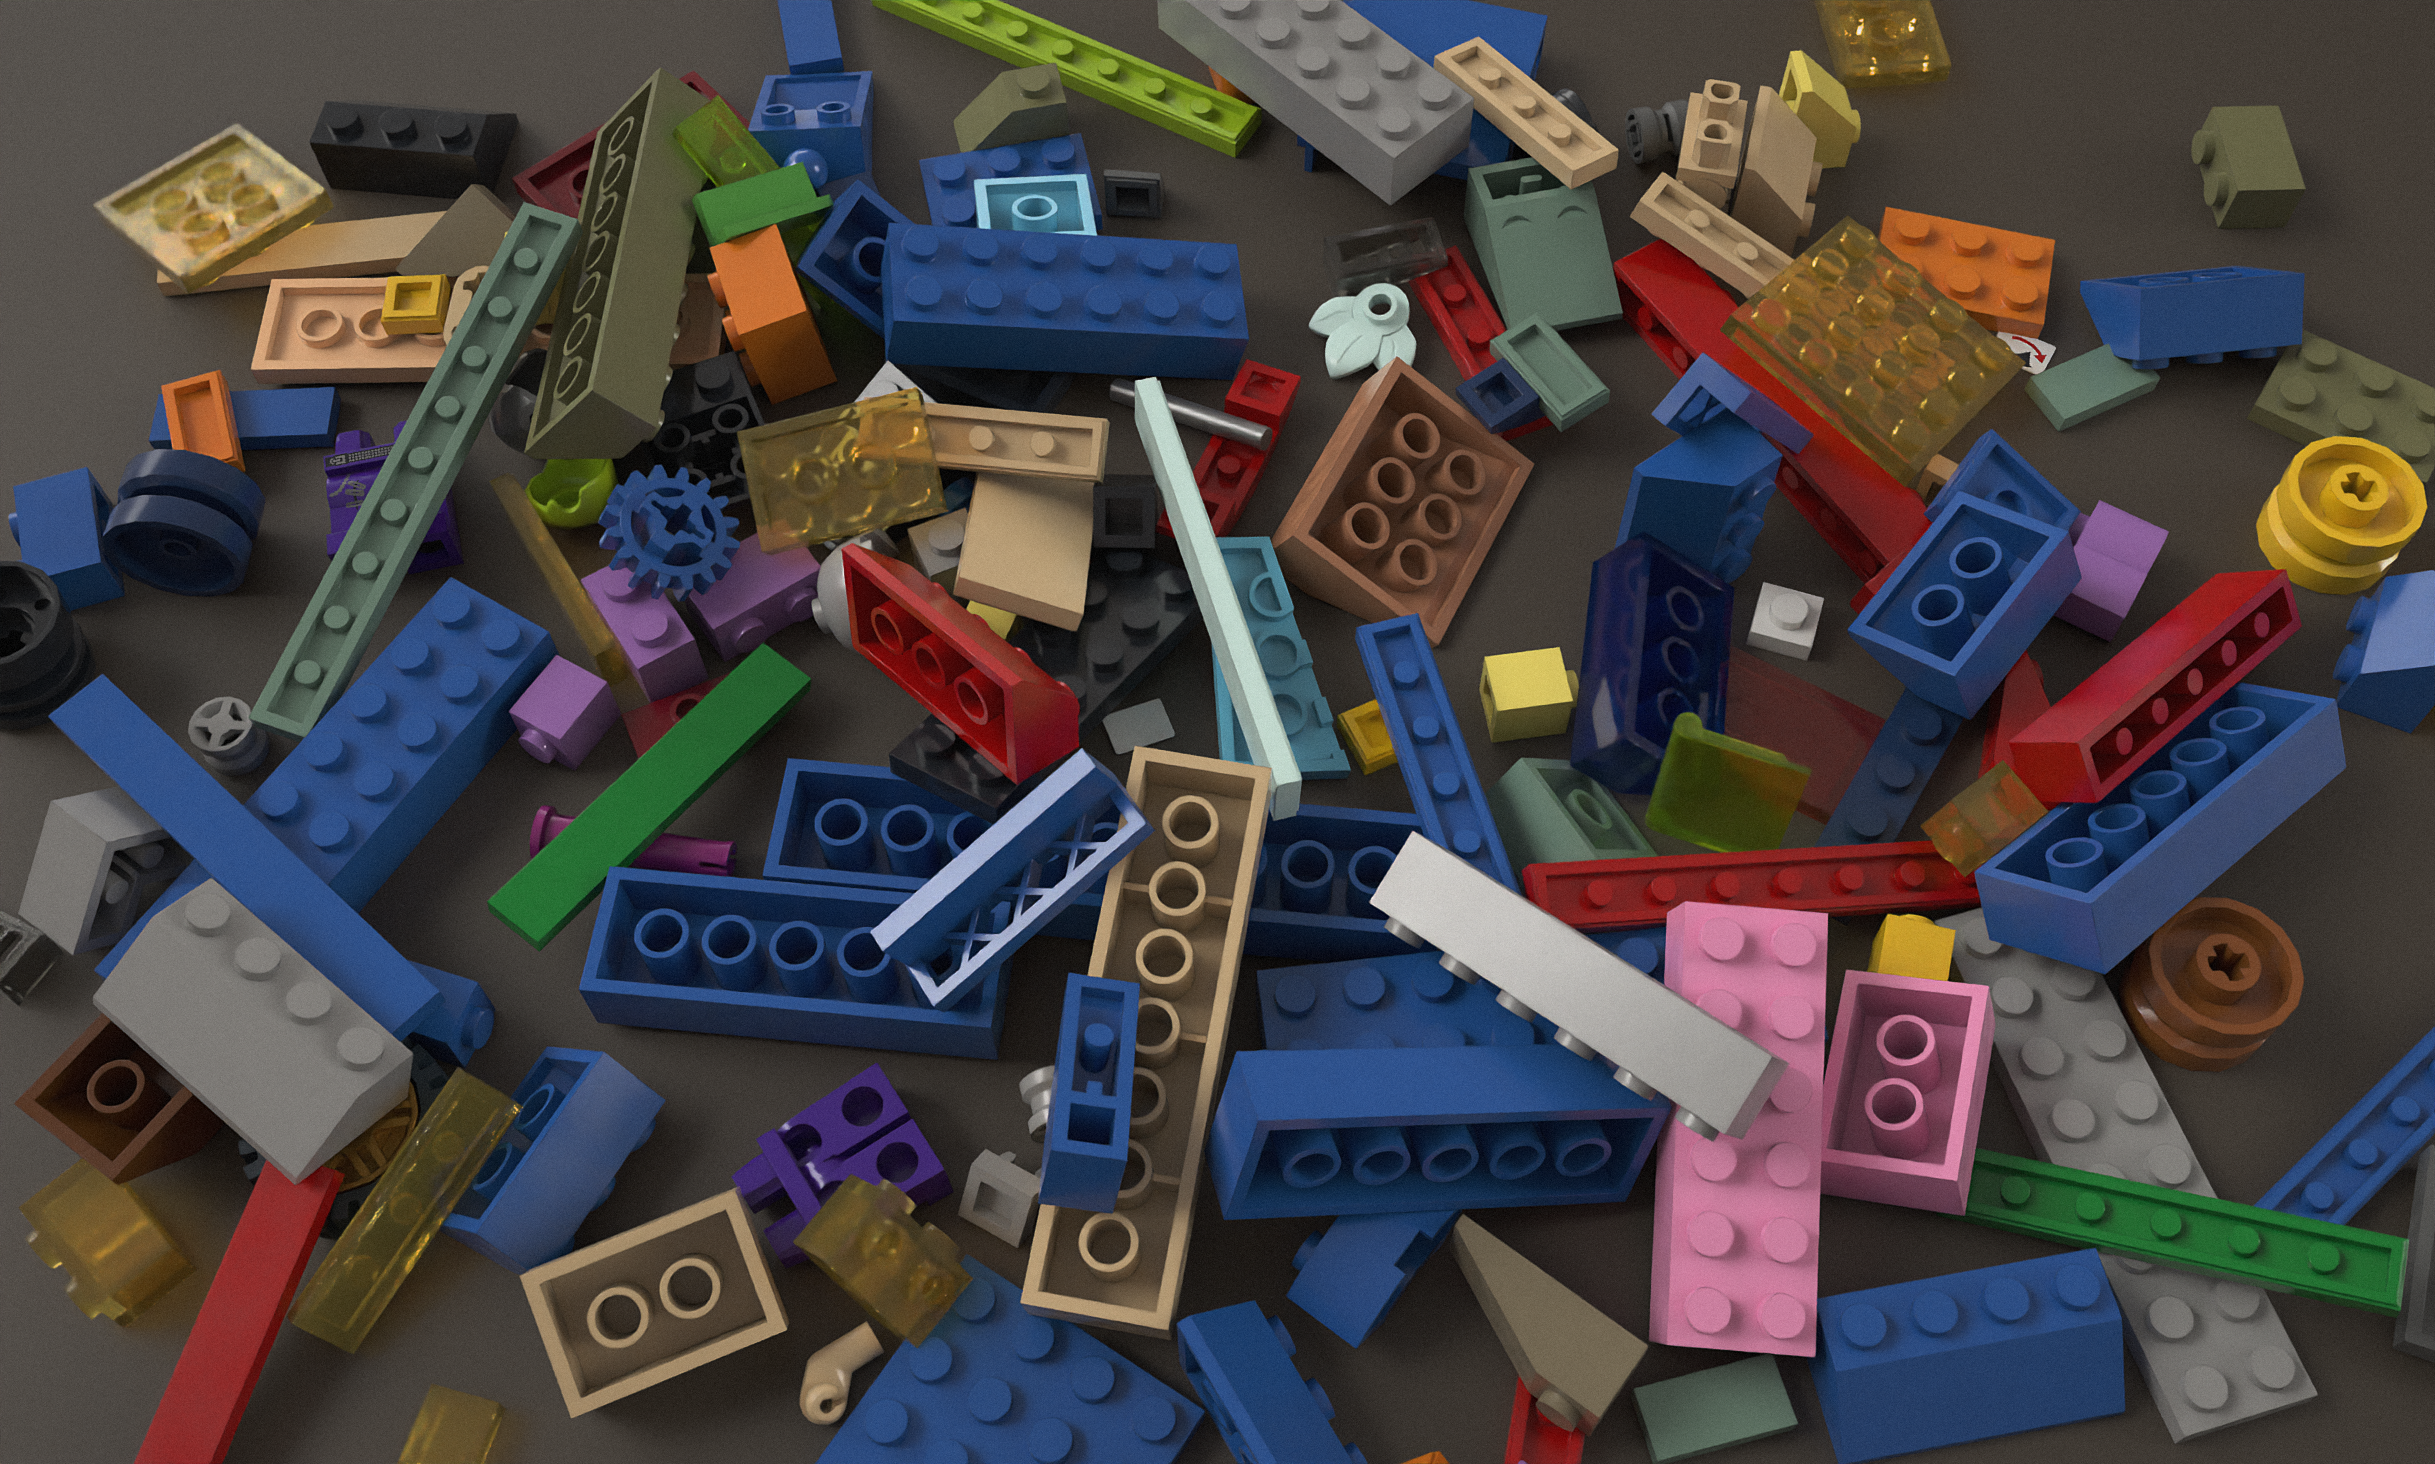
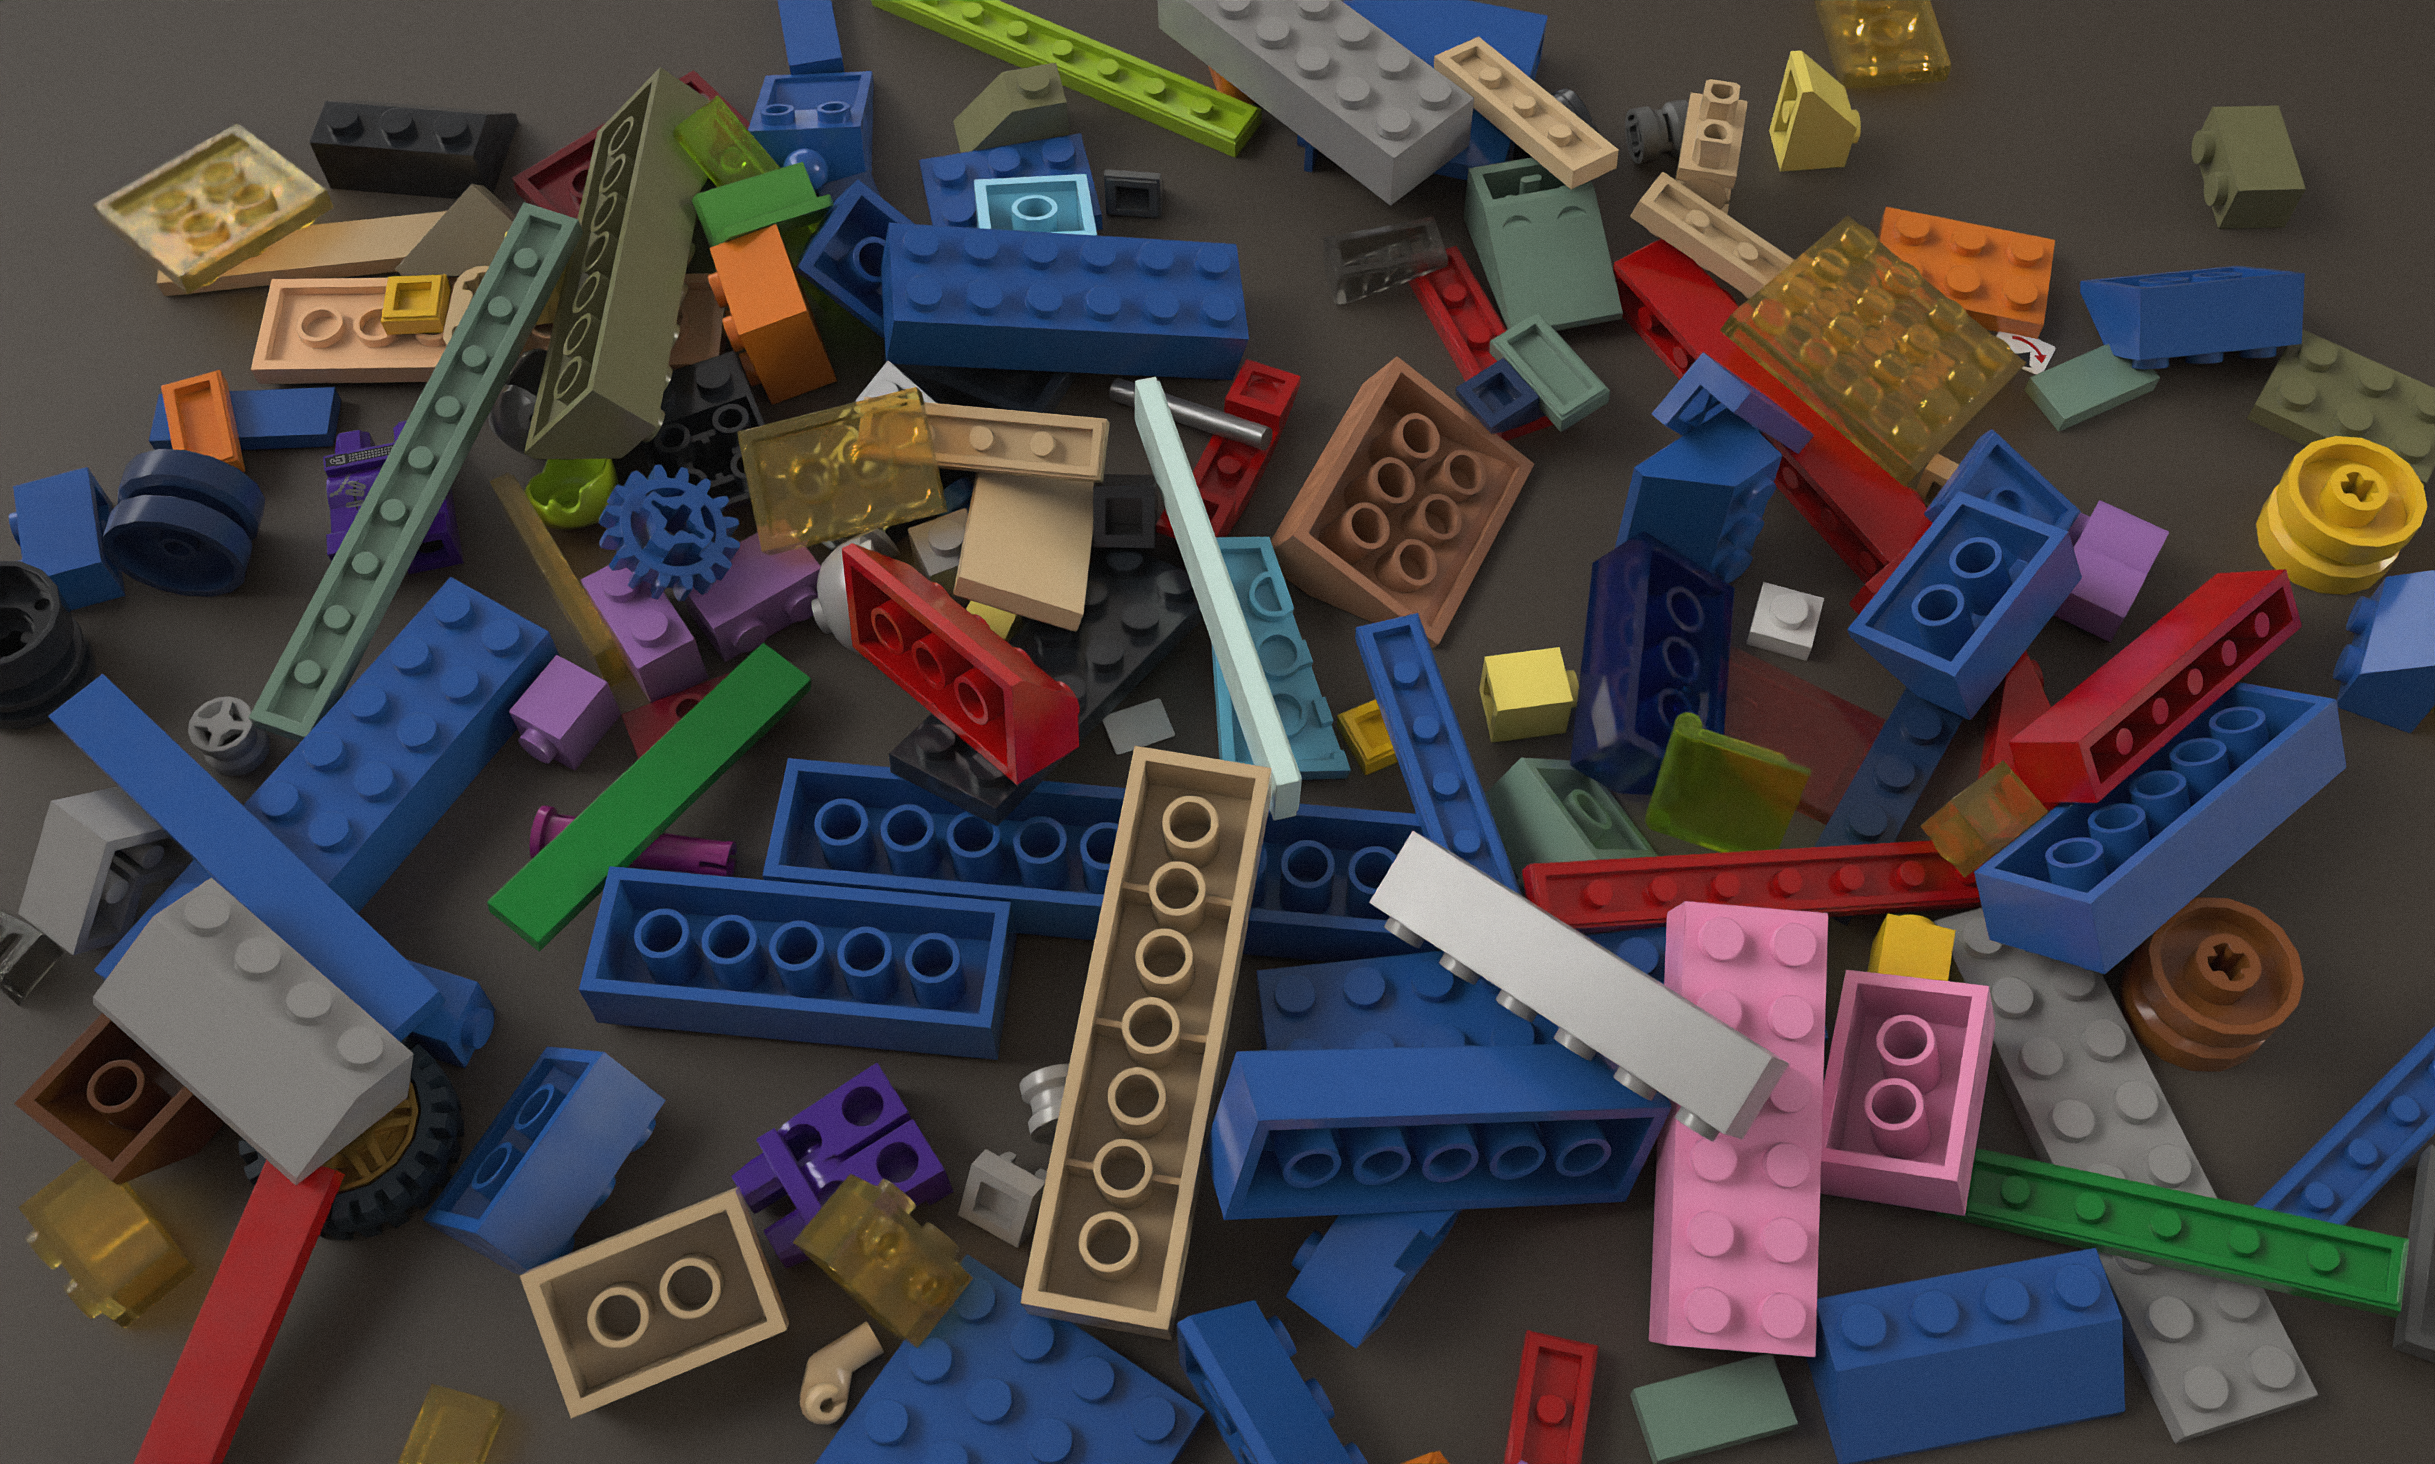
clear yellow tile [286,1067,523,1354] -> none
blue fence [871,748,1155,1013] -> none
blue slope [1038,973,1140,1214] -> none
light aqua plate [1309,283,1417,380] -> none
dark tan slope [1449,1214,1648,1437] -> none
tan slope [1730,85,1823,257] -> none

